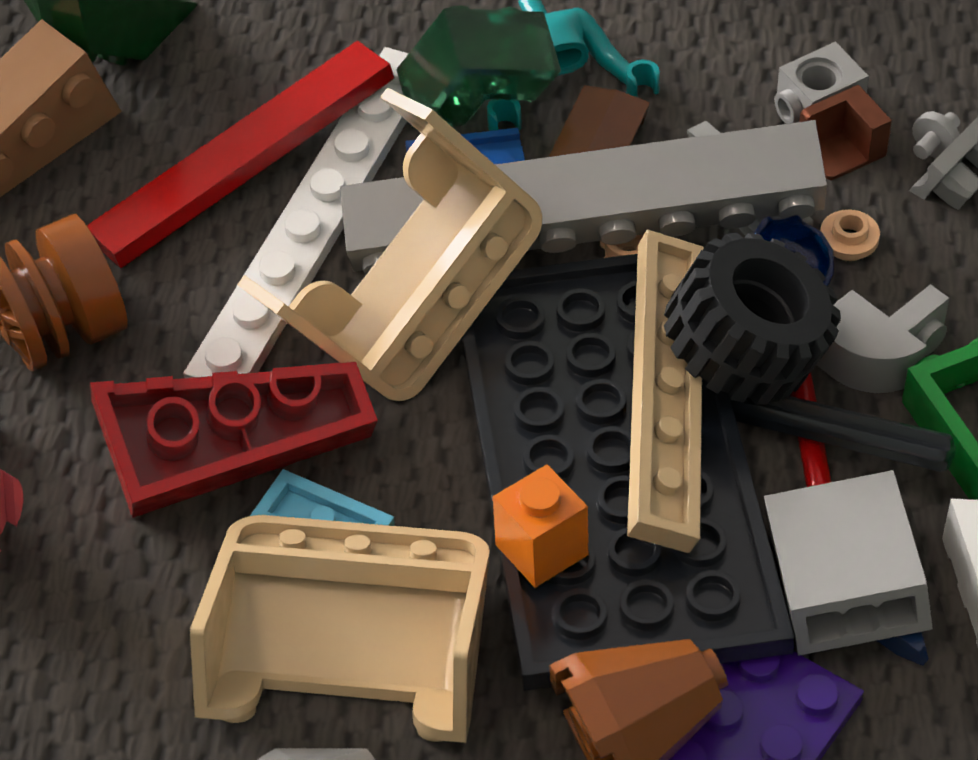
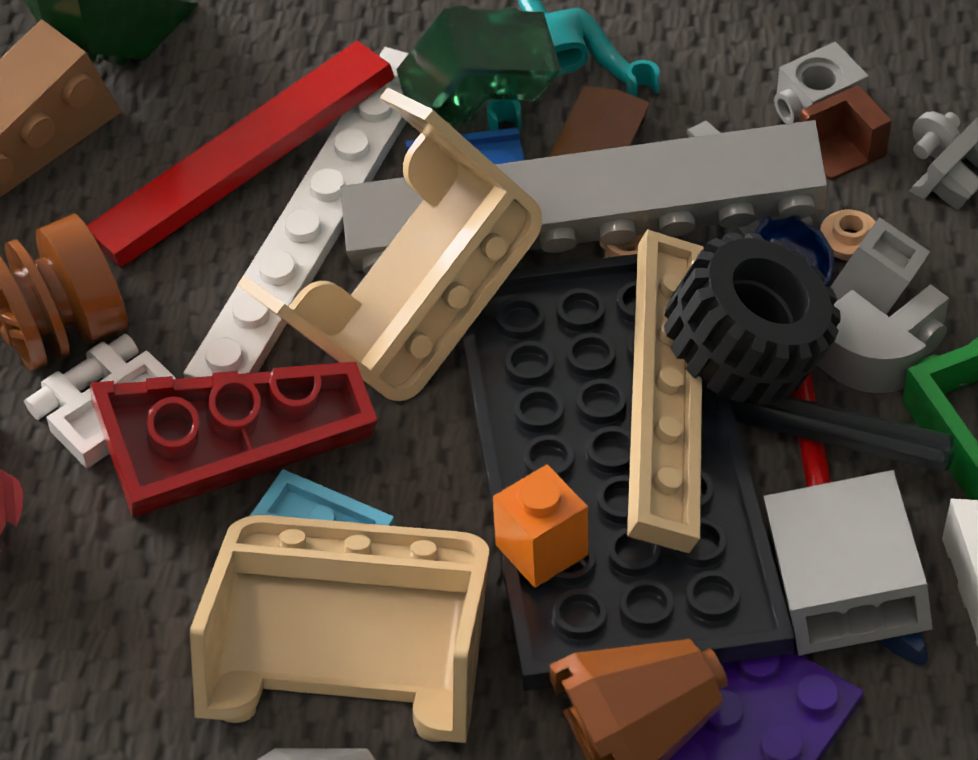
none -> white plate [24,334,176,469]
none -> light grey brick [830,217,930,314]

